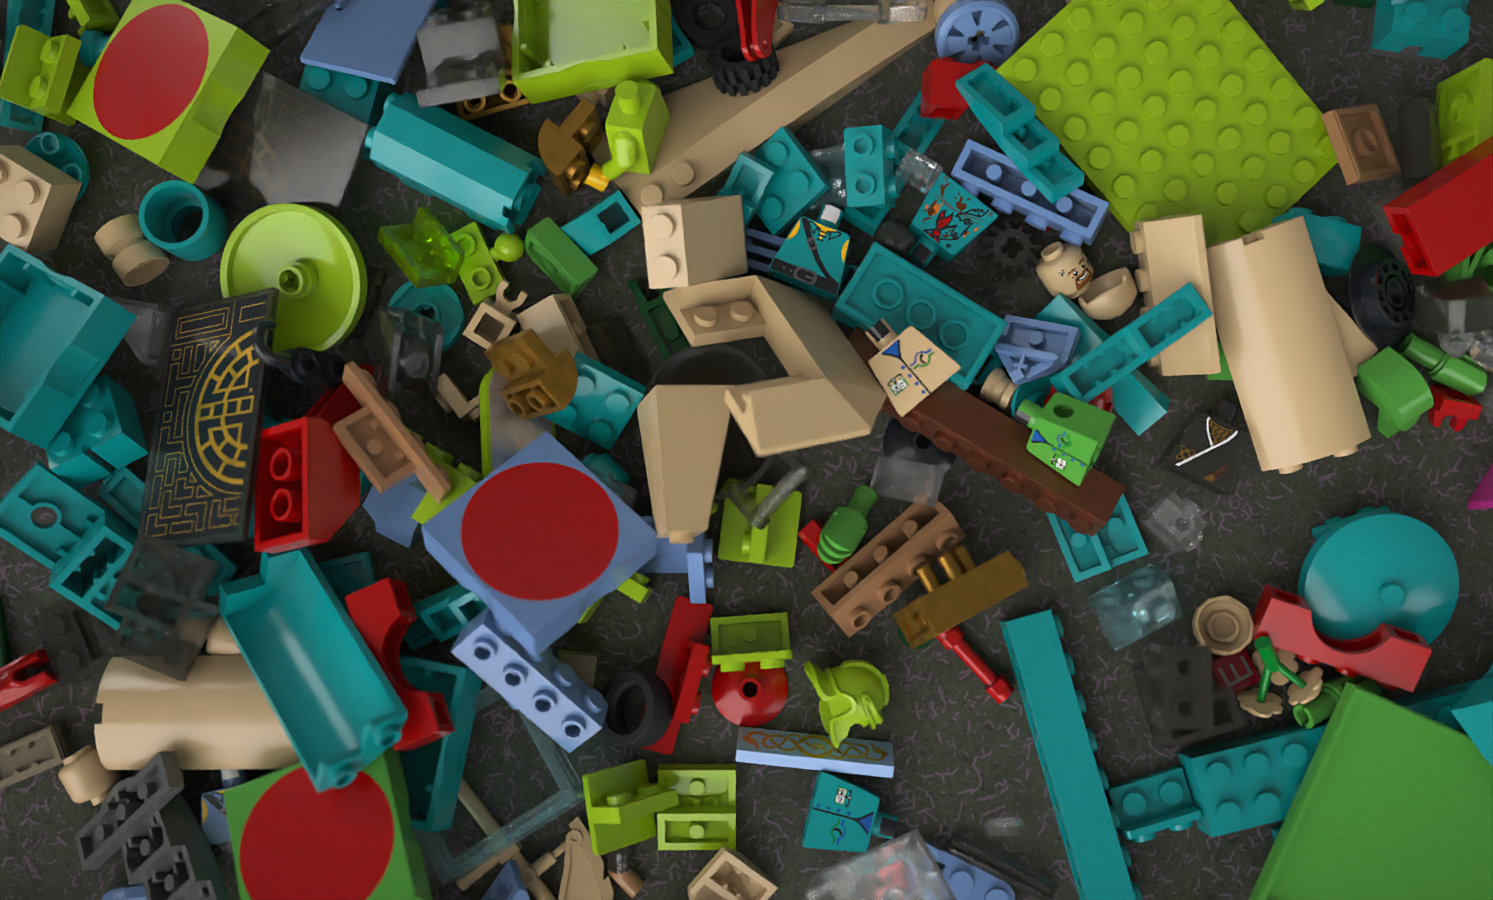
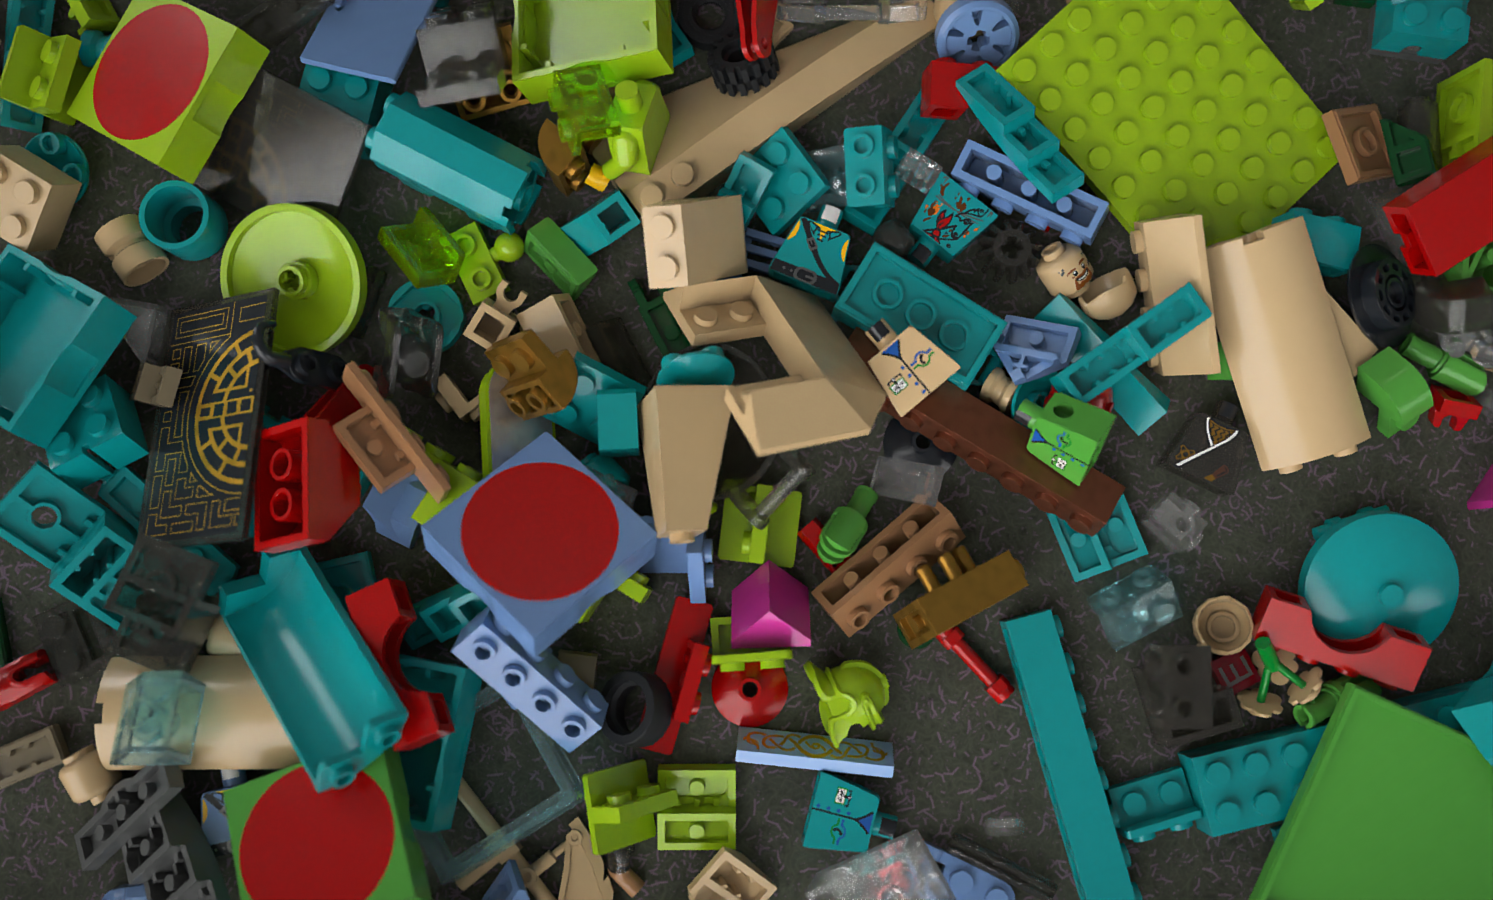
none -> clear light blue slope [109,671,206,766]
none -> dark tan slope [129,362,183,408]
none -> clear neon green bracket [547,64,621,156]
none -> teal slope [596,388,640,457]
none -> teal dish [657,346,735,385]
none -> dark pink slope [731,560,811,649]
none -> dark green tile [1380,118,1438,188]

